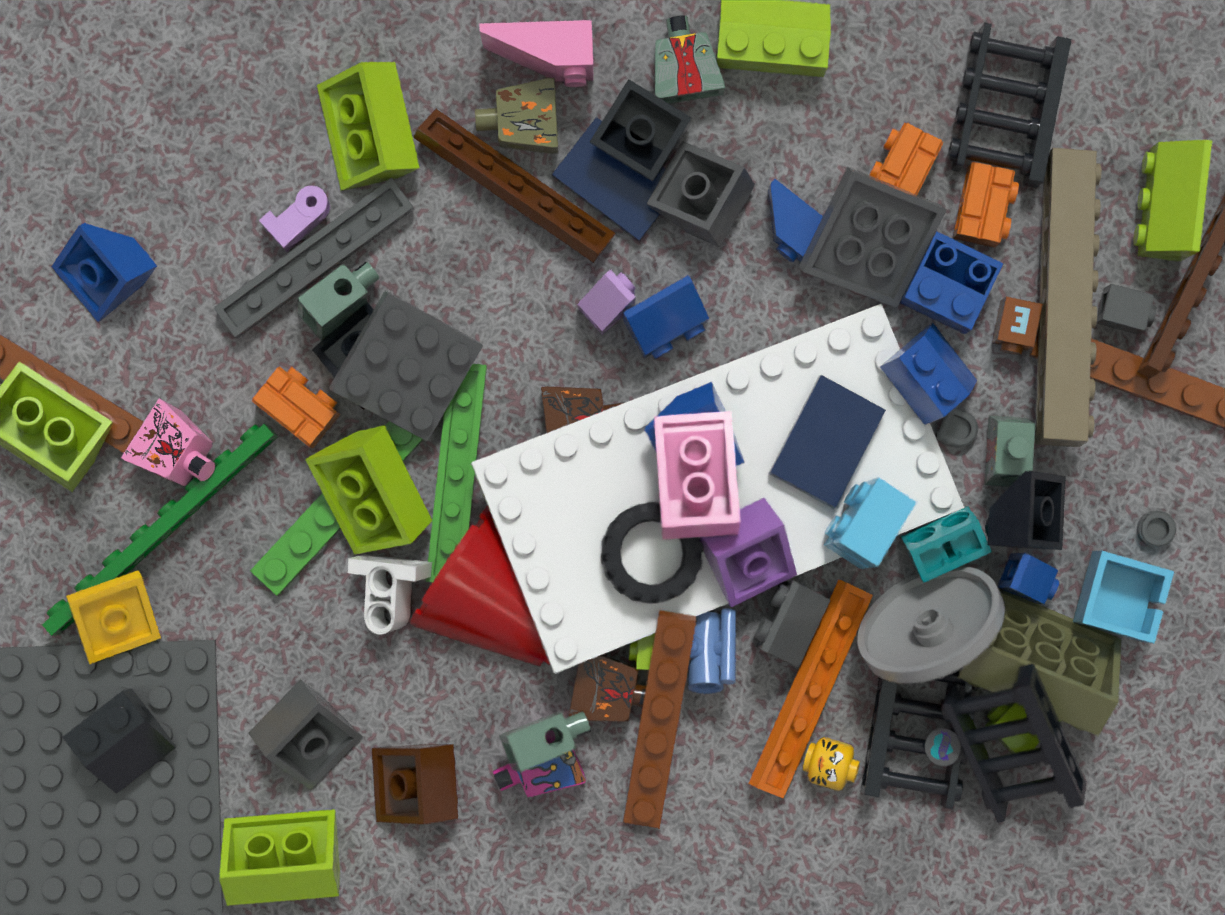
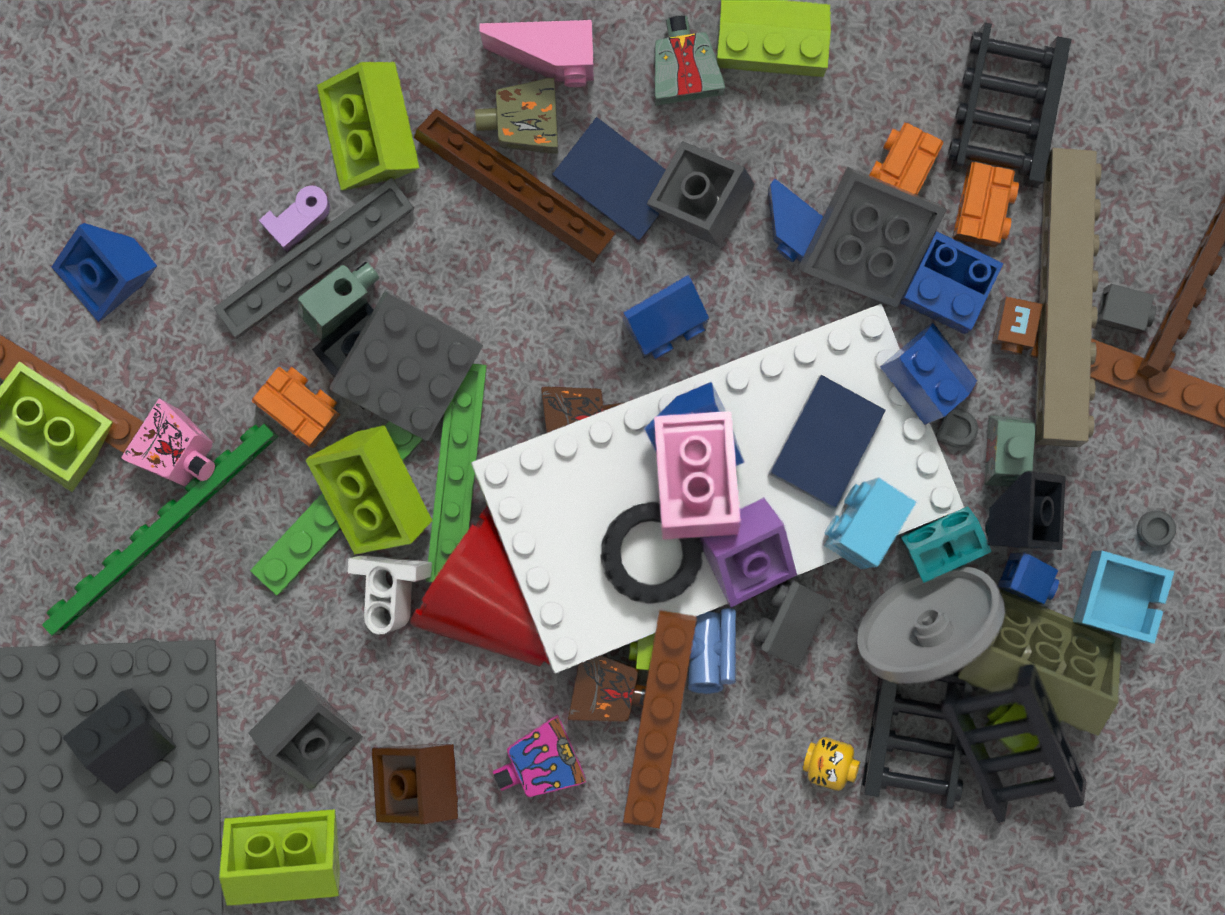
yellow plate [66,570,161,664] -> none
sand green torso [499,711,591,772] -> none
lavender slope [577,269,636,335] -> none
black slope [590,79,692,182] -> none
orange plate [748,579,873,799] -> none
dark grey tile [925,728,965,766] -> none
lime slope [1133,140,1212,262] -> none

